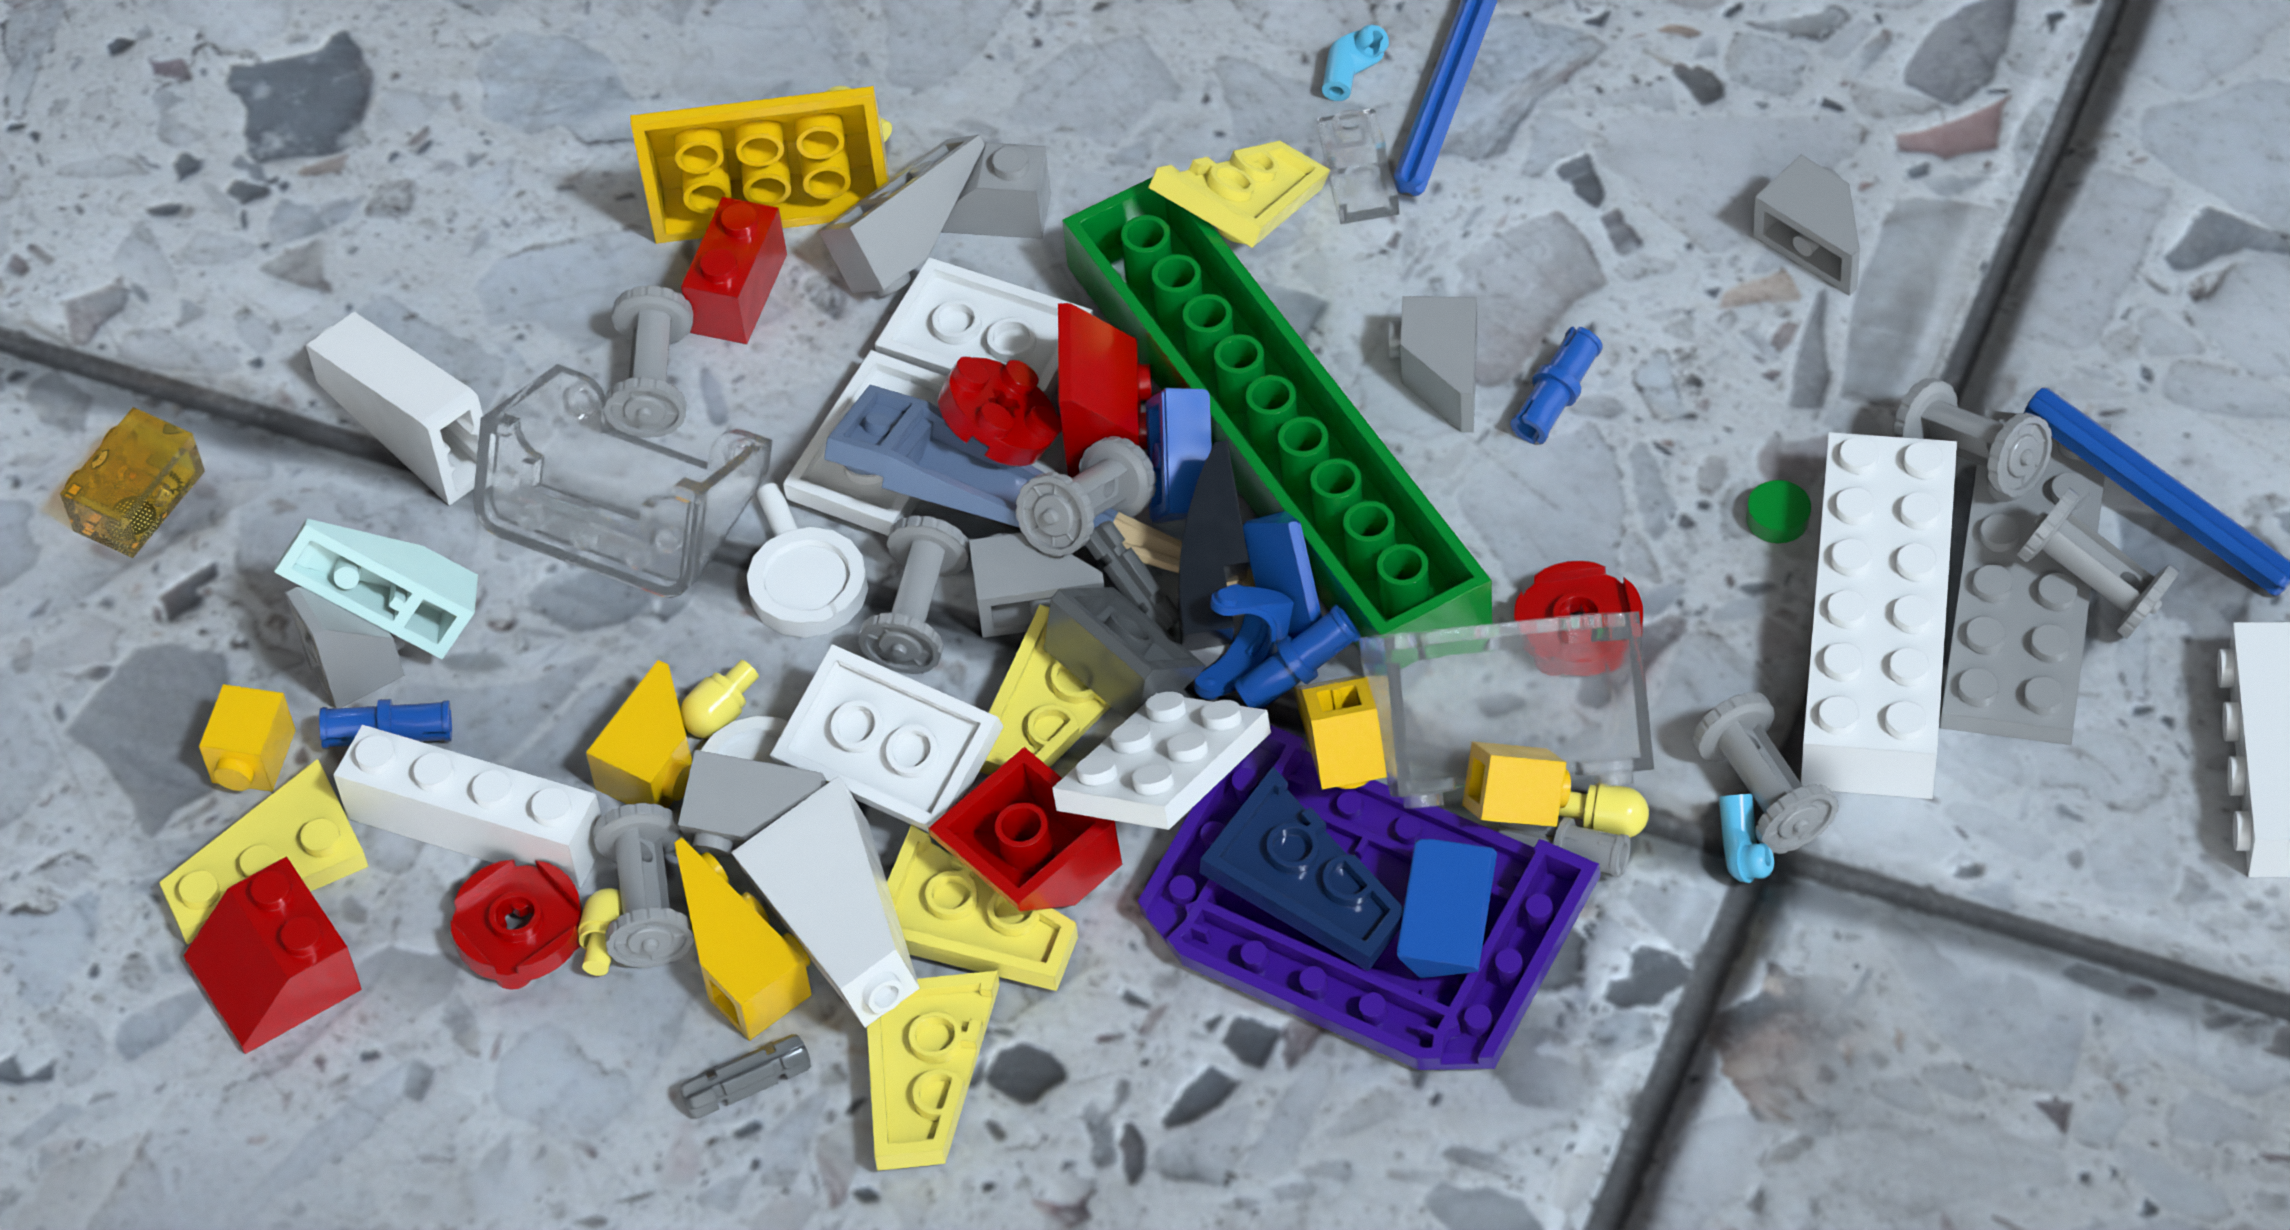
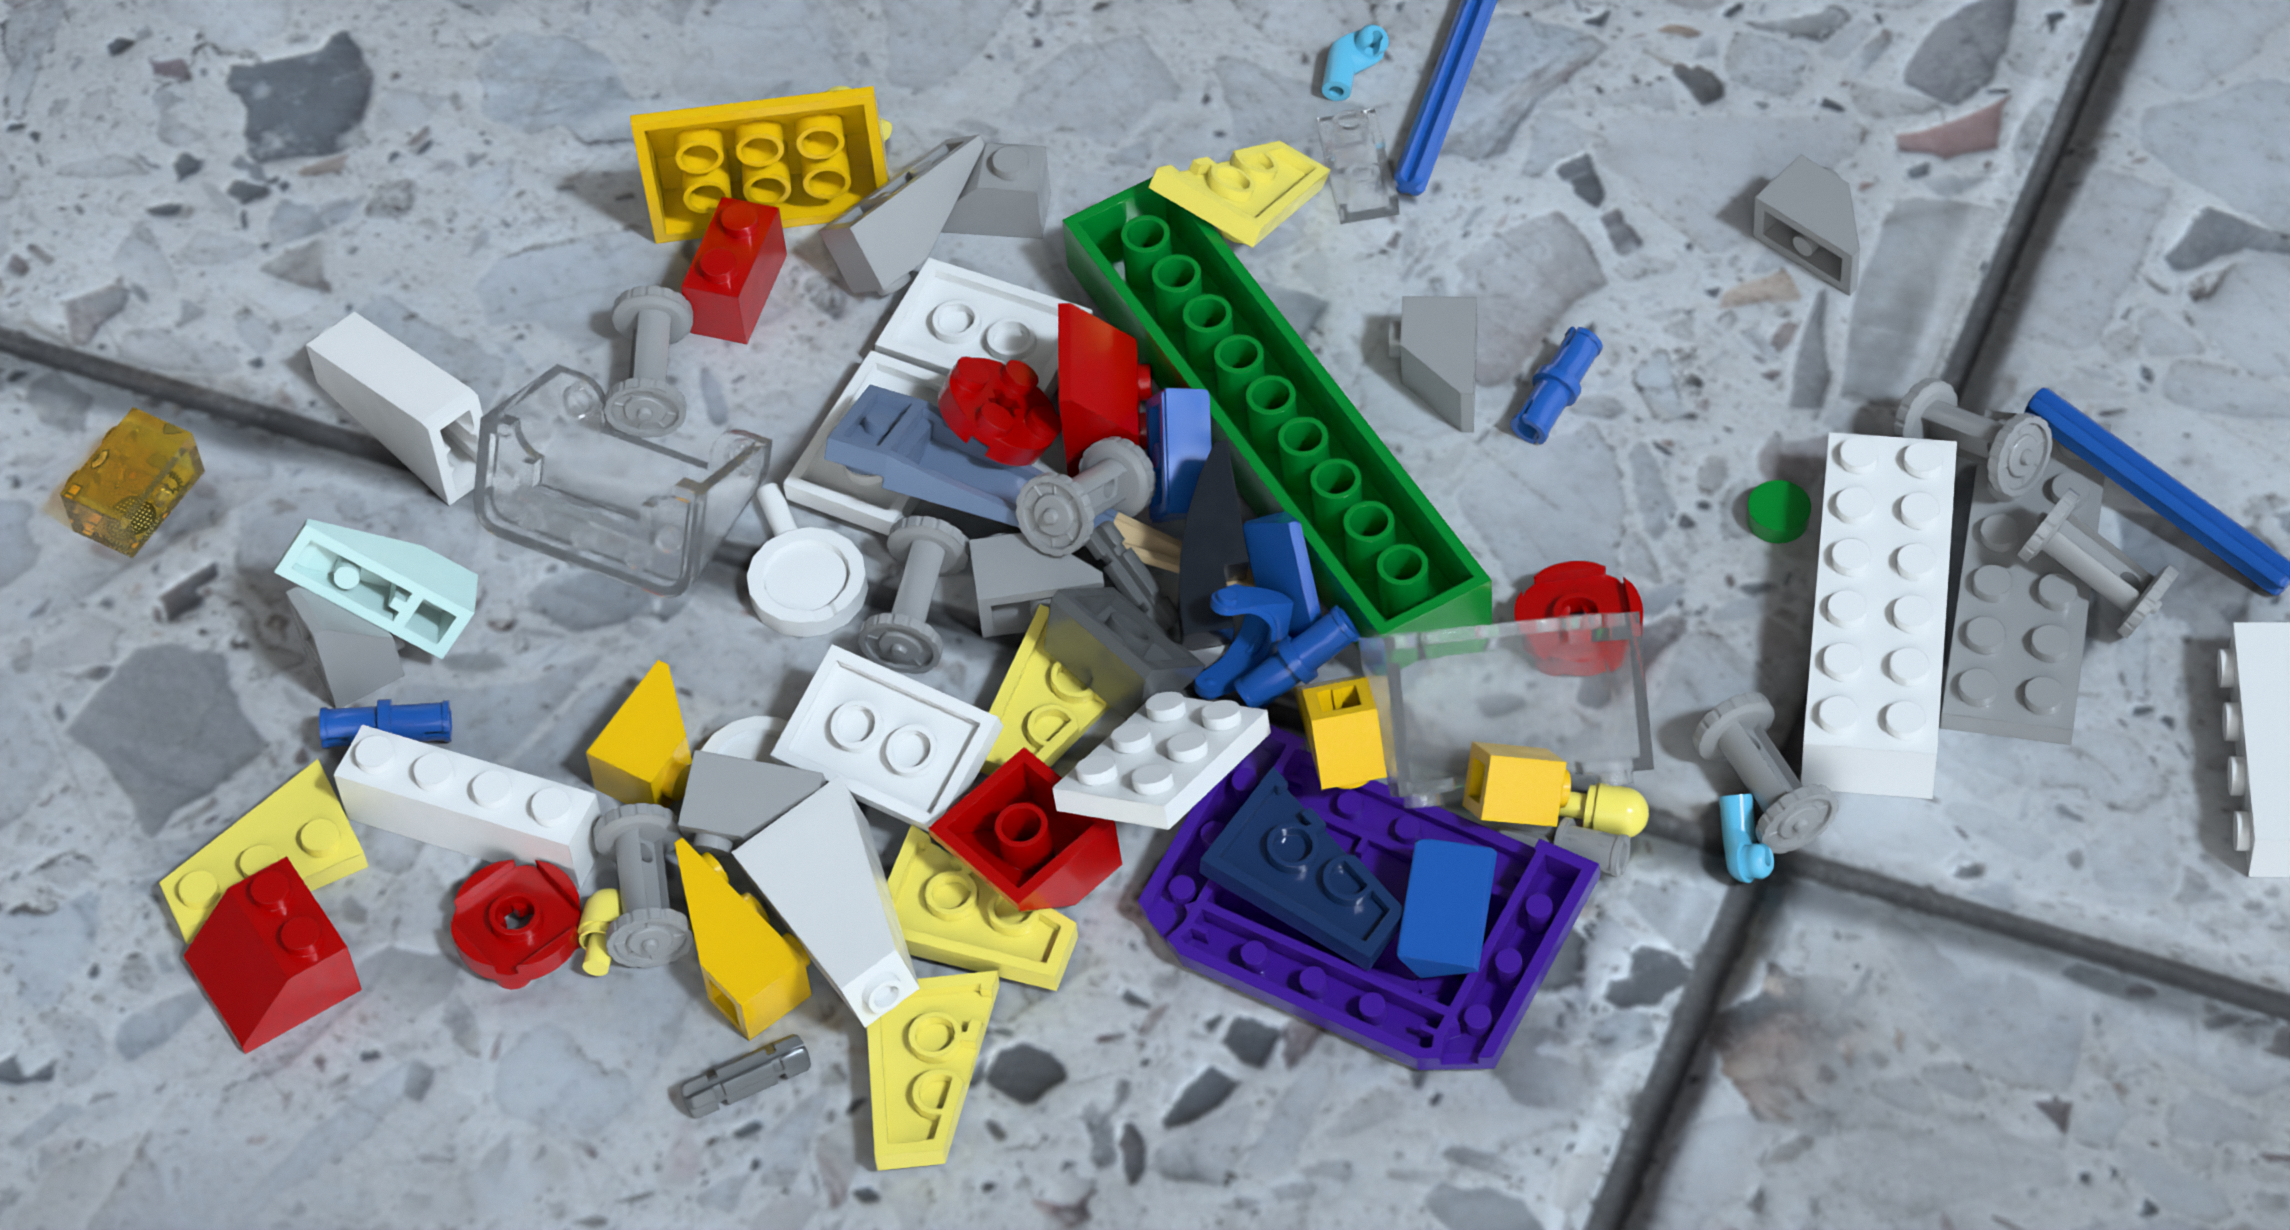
yellow brick [199,684,296,792] -> none
light yellow cylinder [680,659,759,739] -> none

